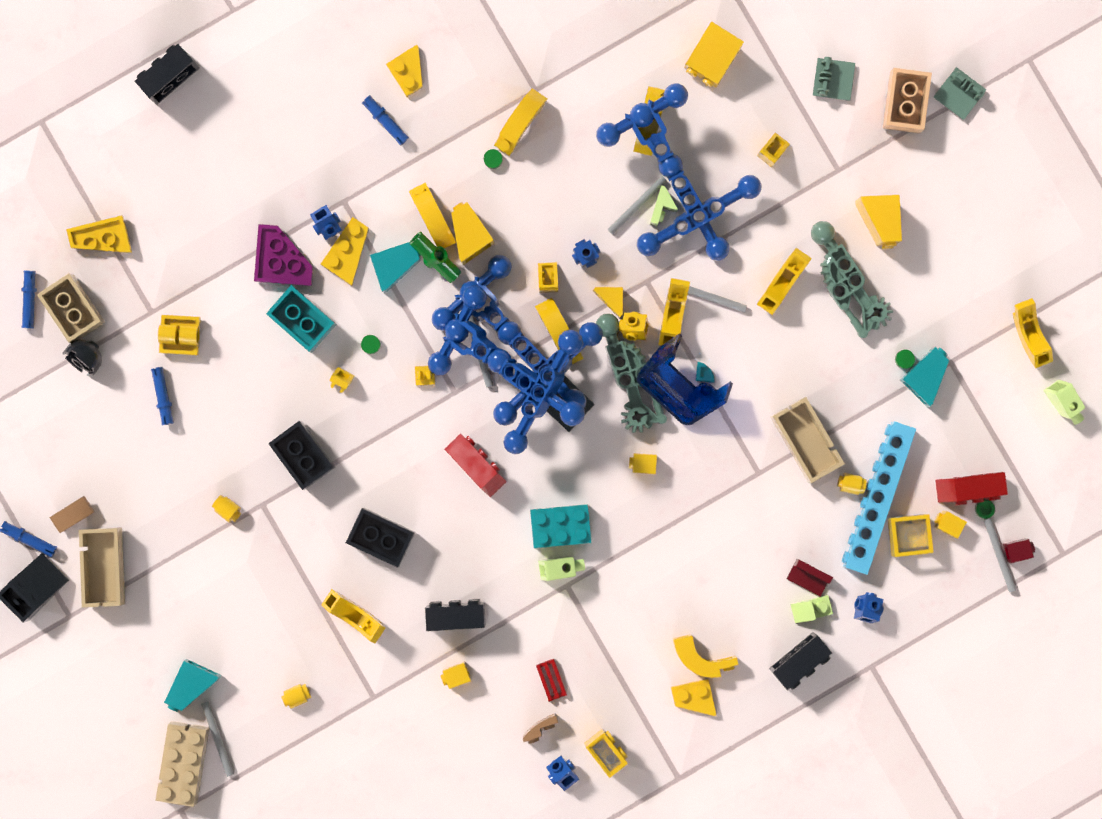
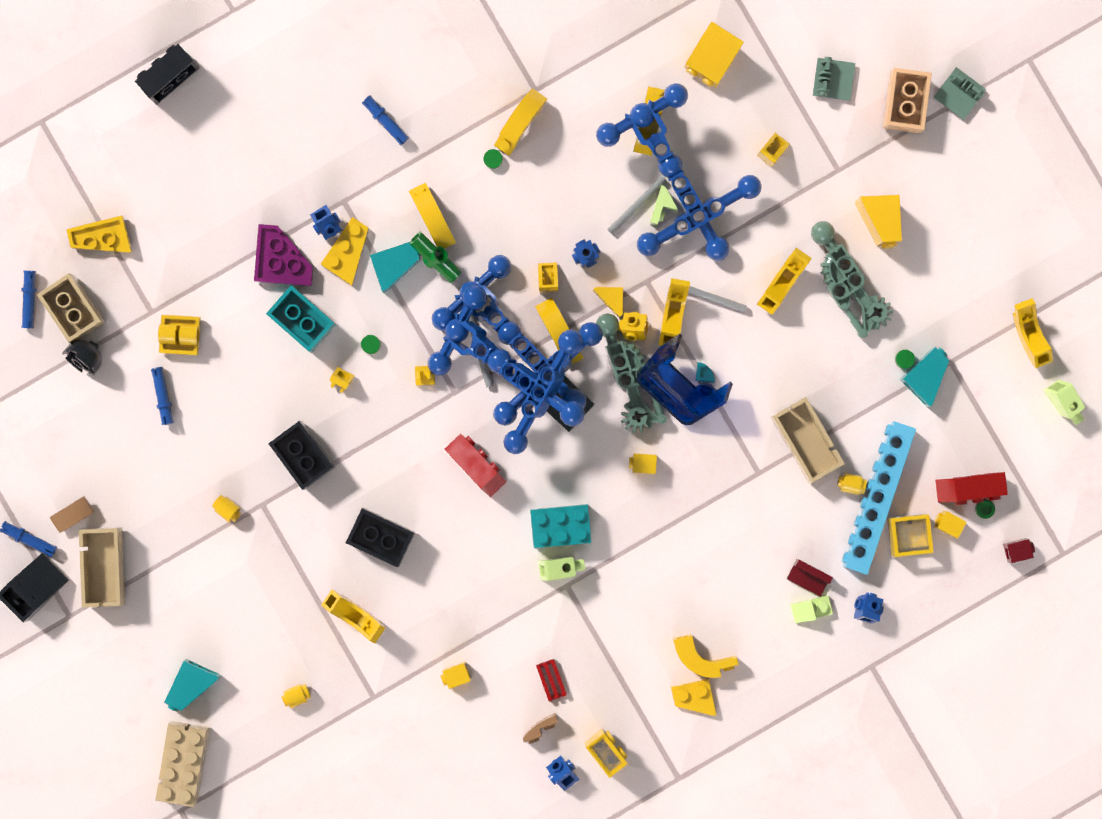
light grey bar [201,701,234,777] -> none
yellow wing [386,45,423,97] -> none
black brick [425,599,486,631] -> none
yellow slope [451,202,494,266] -> none
black brick [769,632,832,691] -> none
light grey bar [983,517,1016,592] -> none

